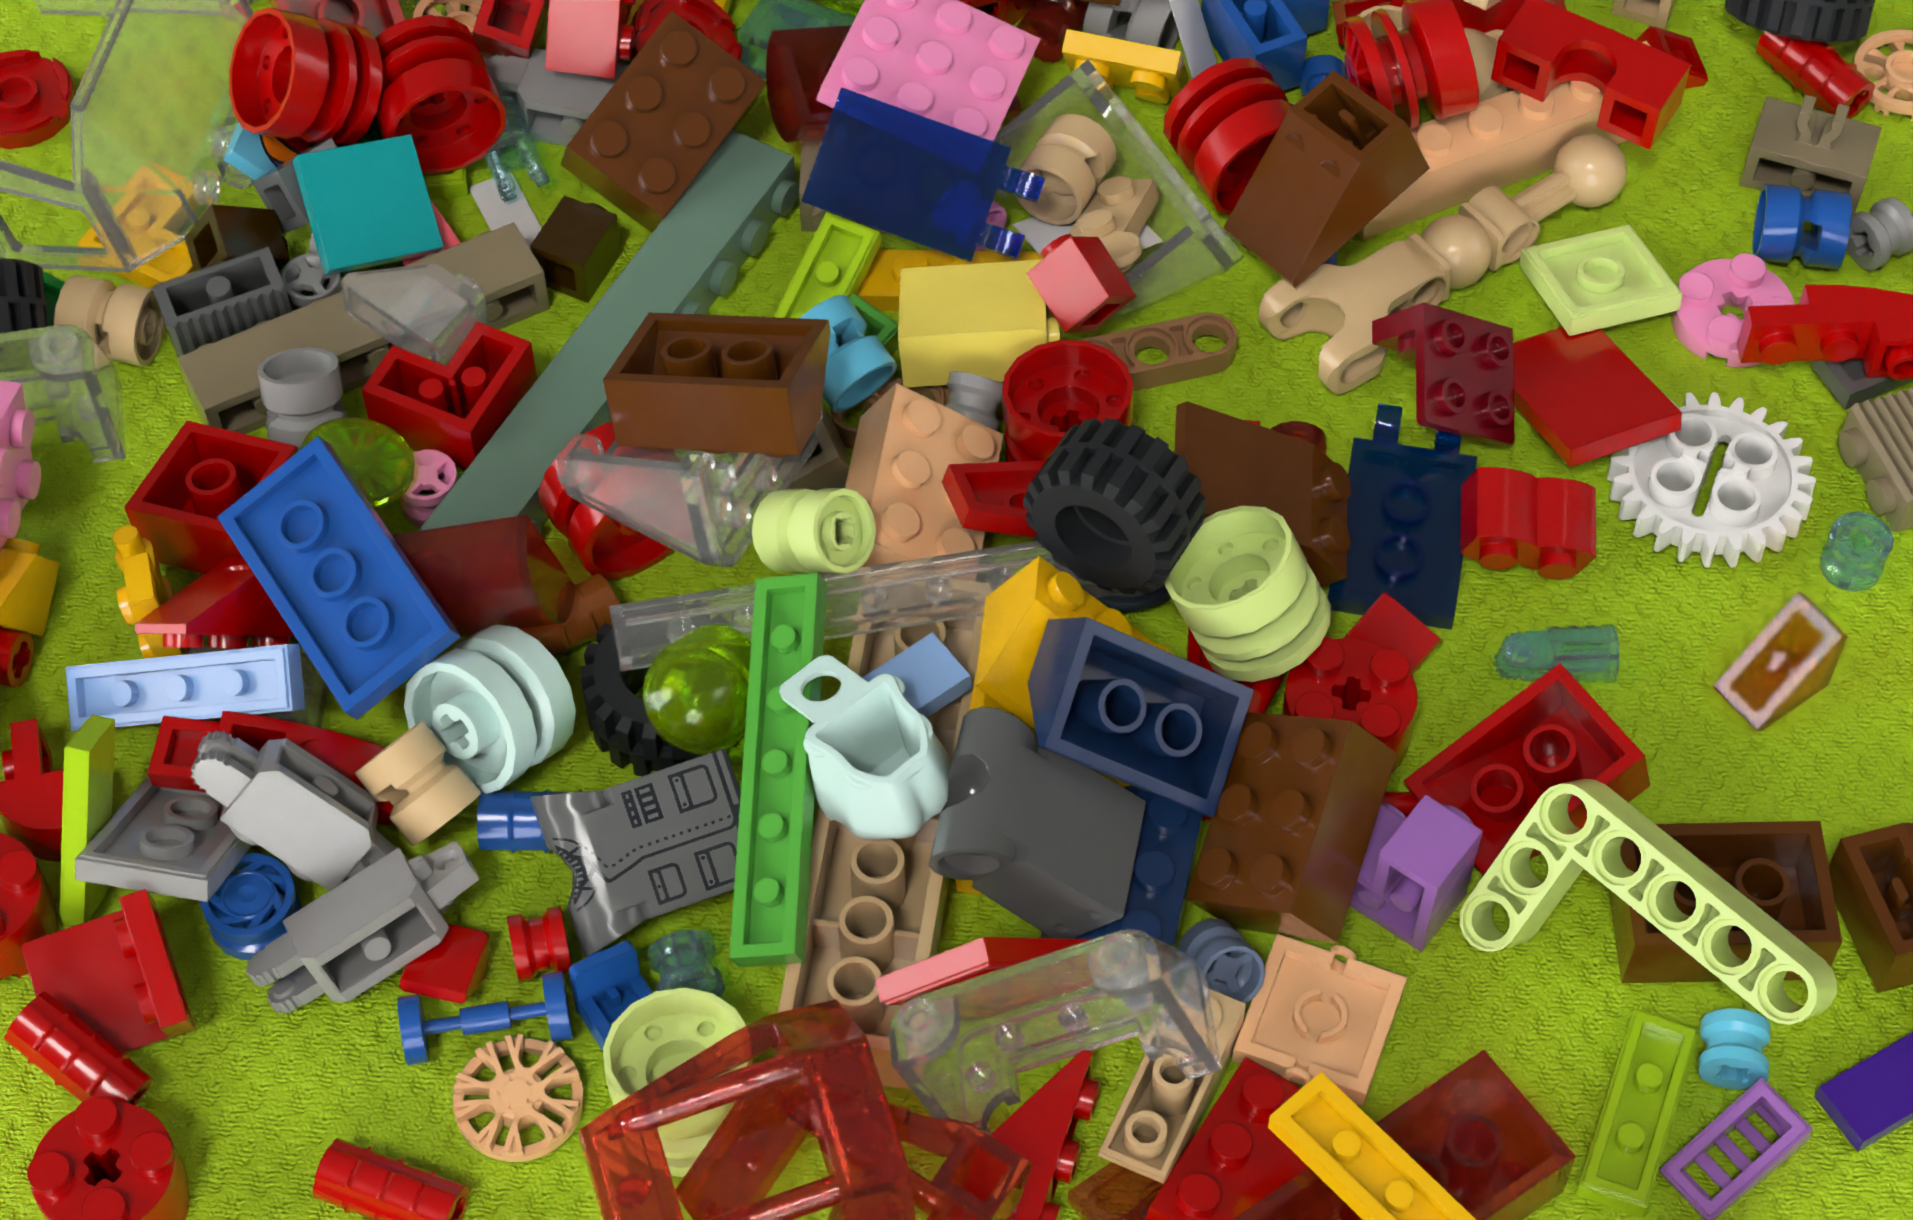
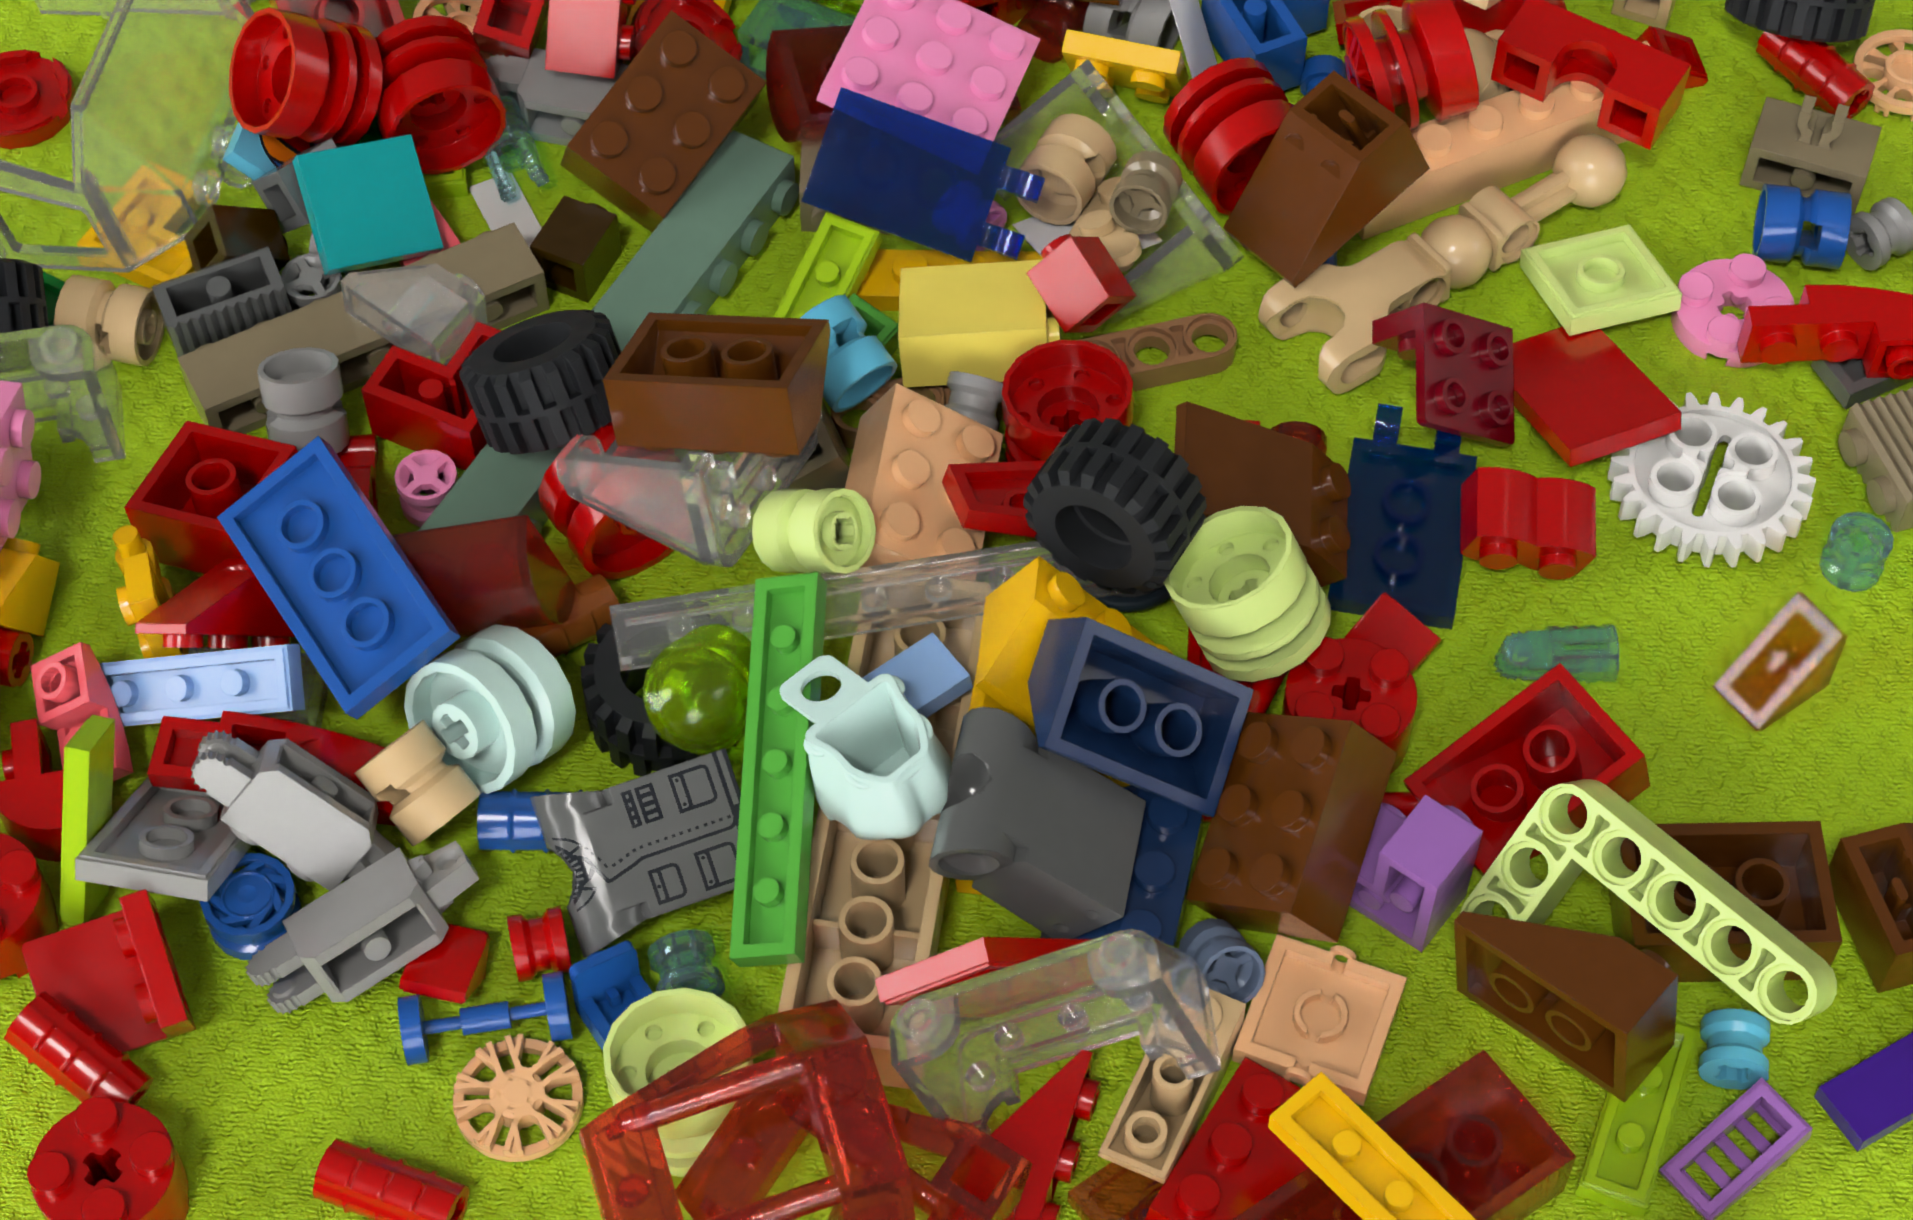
clear neon green wheel [300,417,414,509] -> none
none -> coral slope [30,642,134,782]
none -> black tyre [459,309,621,454]
none -> dark tan wheel [1109,151,1183,234]
none -> reddish brown slope [1454,911,1678,1103]

